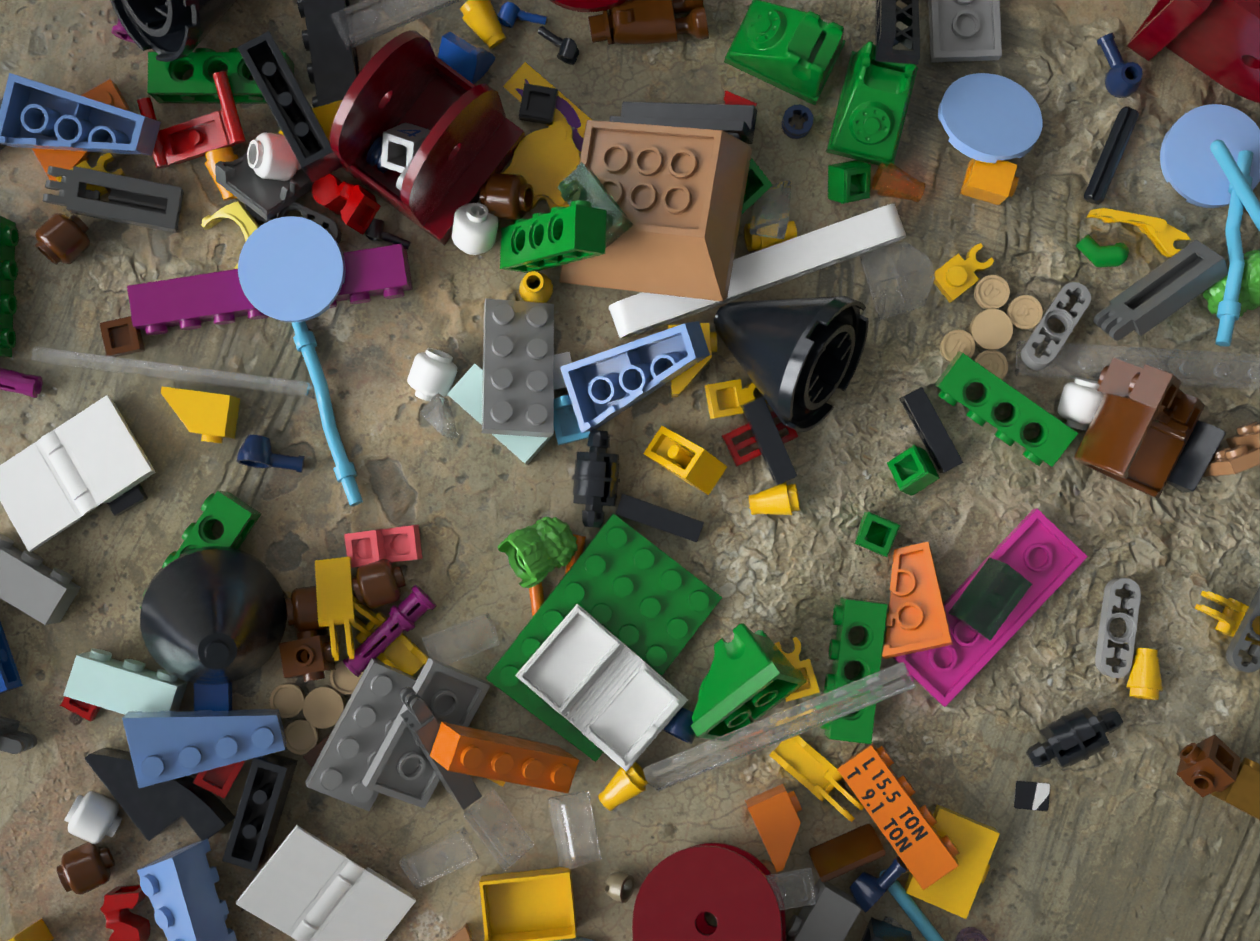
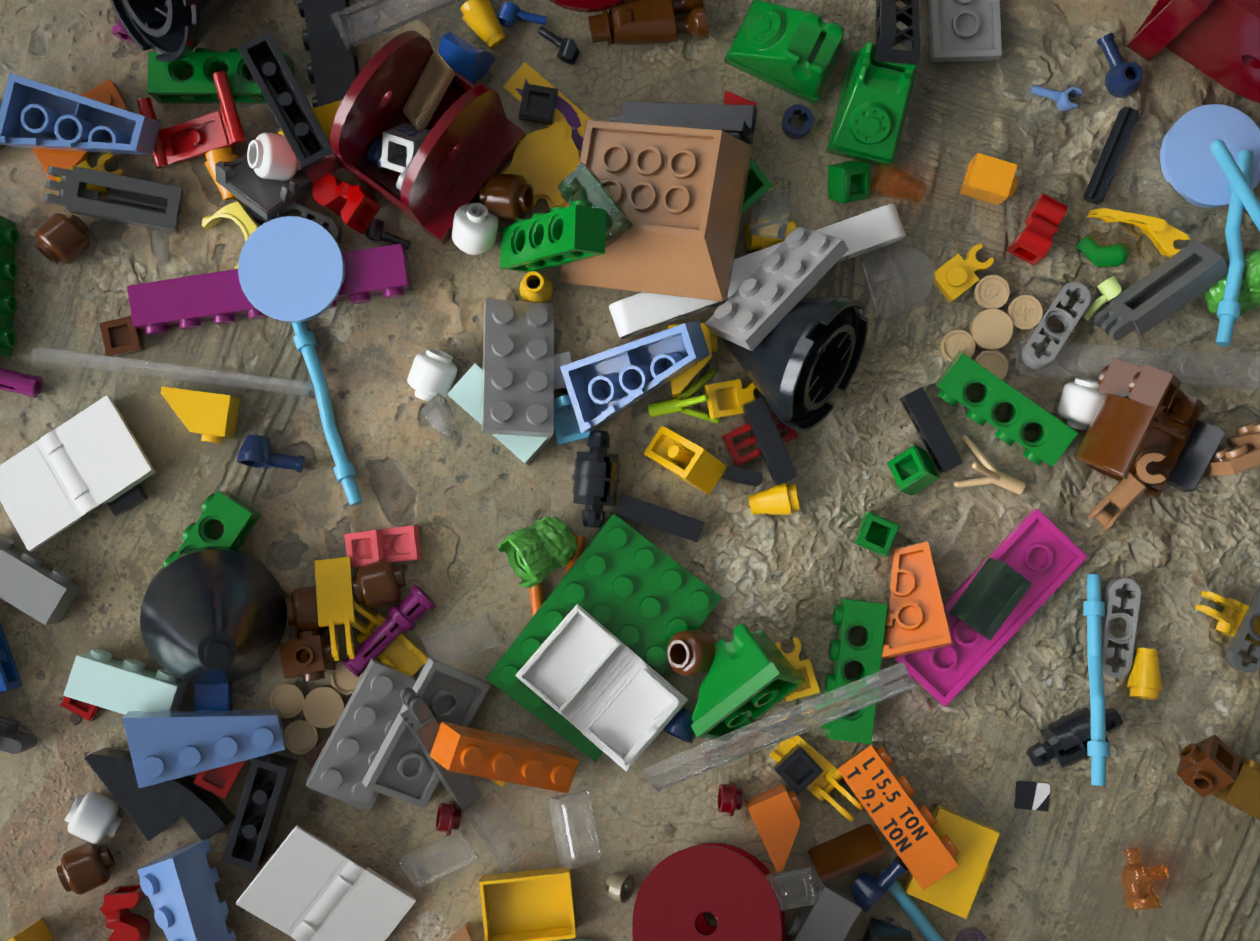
yellow cone [598,762,650,811] -> none
light blue tile [938,73,1043,164] -> none
none -> tan tile [403,51,455,131]
none -> dark red plate [436,801,461,836]
none -> lime plant [648,369,721,424]
none -> reddish brown head [667,629,716,676]
none -> light grey plate [705,226,849,351]
none -> dark red plate [717,781,742,817]
none -> black tile [724,465,763,487]
none -> black tile [773,744,823,795]
none -> tan plant [954,435,1026,495]
none -> red leg [1006,193,1068,265]
none -> medium blue hand [1030,85,1083,111]
none -> yellowish green hand [1082,276,1122,321]
none -> medium azure bar [1083,574,1110,786]
none -> medium nougat piece [1087,448,1166,531]
none -> clear orange piece [1121,849,1169,909]

